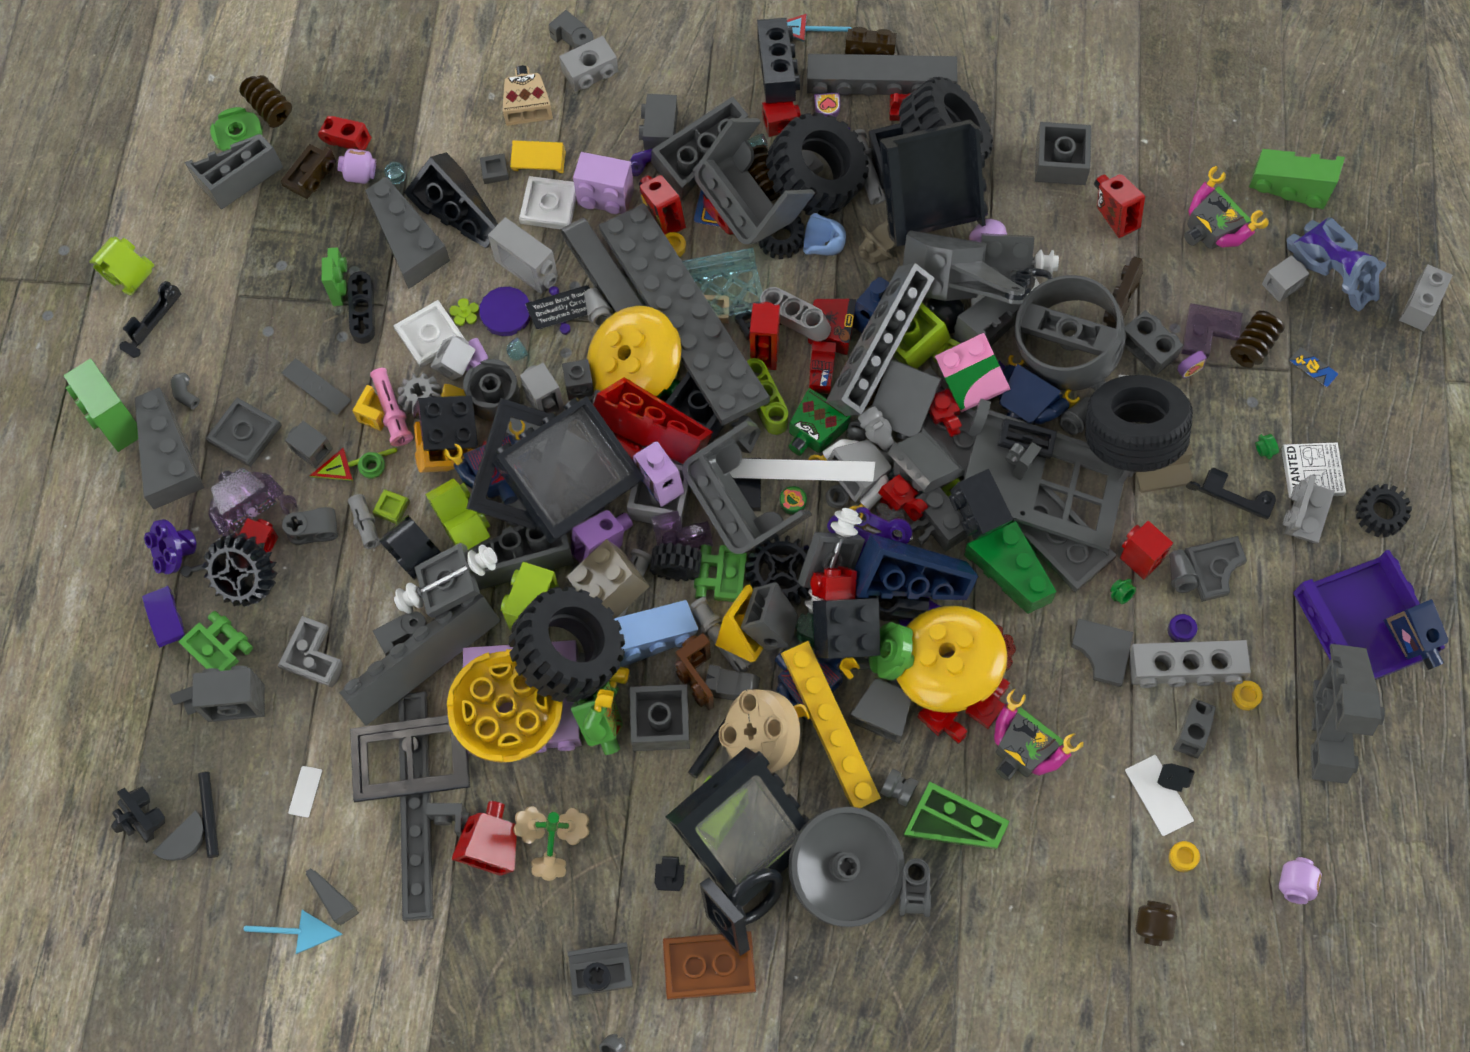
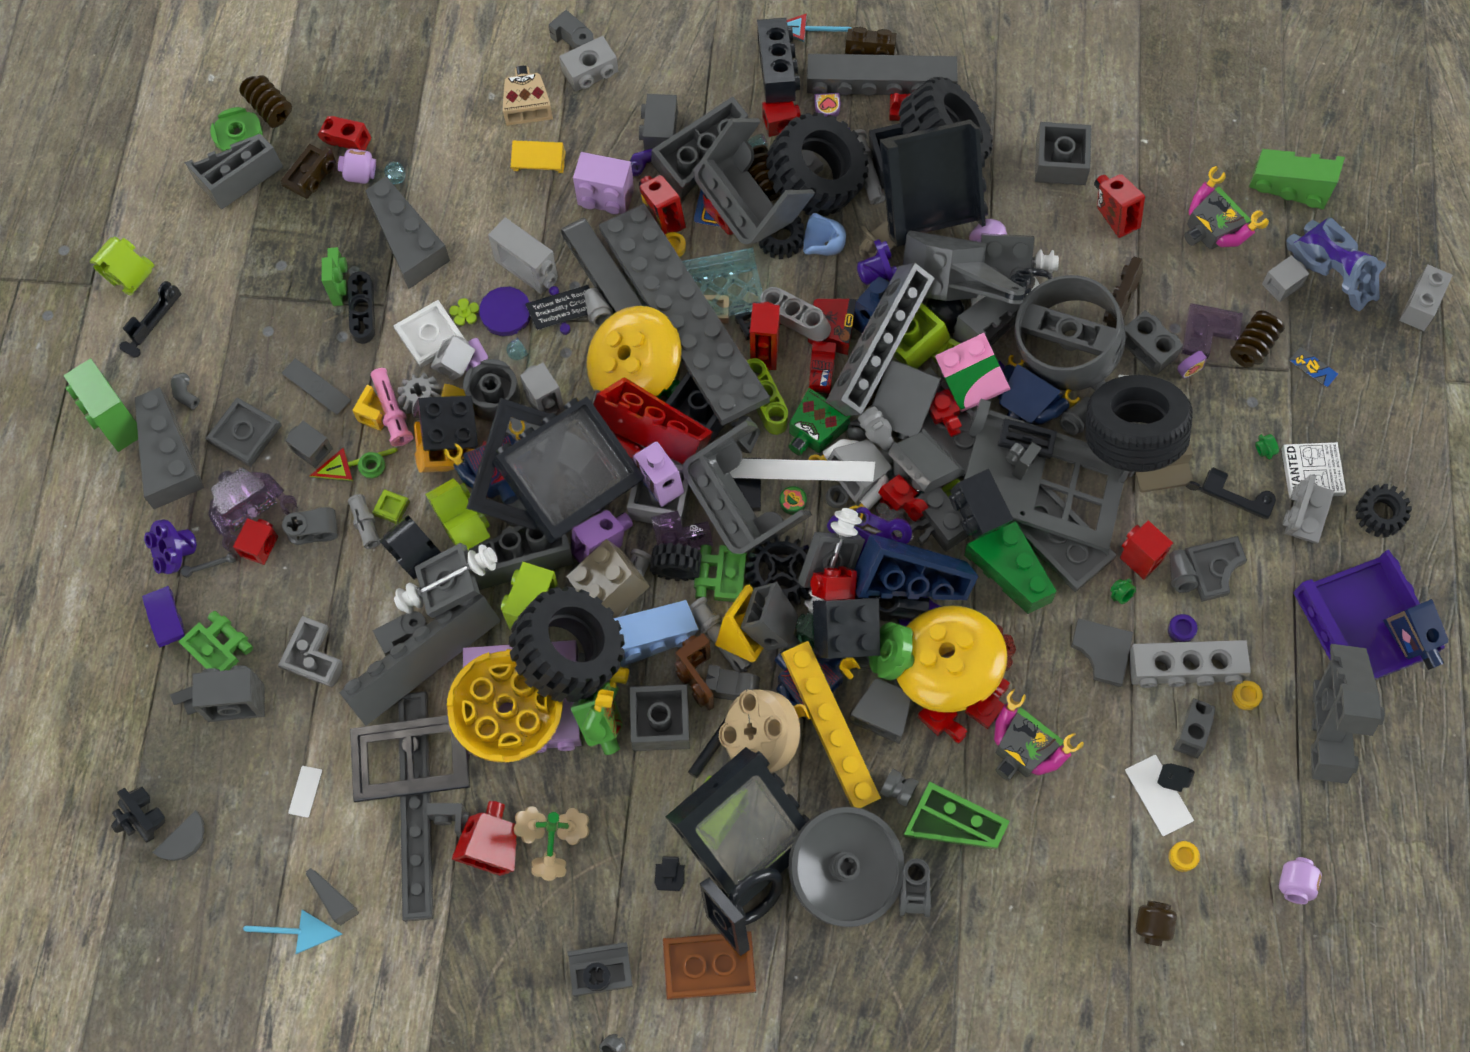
black bar [198,772,219,858] -> none
black gear [202,532,278,607] -> none
black wedge [404,152,498,248] -> none
dark grey tile [480,153,509,184] -> none
white tile [519,176,577,229] -> none
dark grey brick [562,359,594,400] -> none
none -> dark purple plate [857,239,897,285]

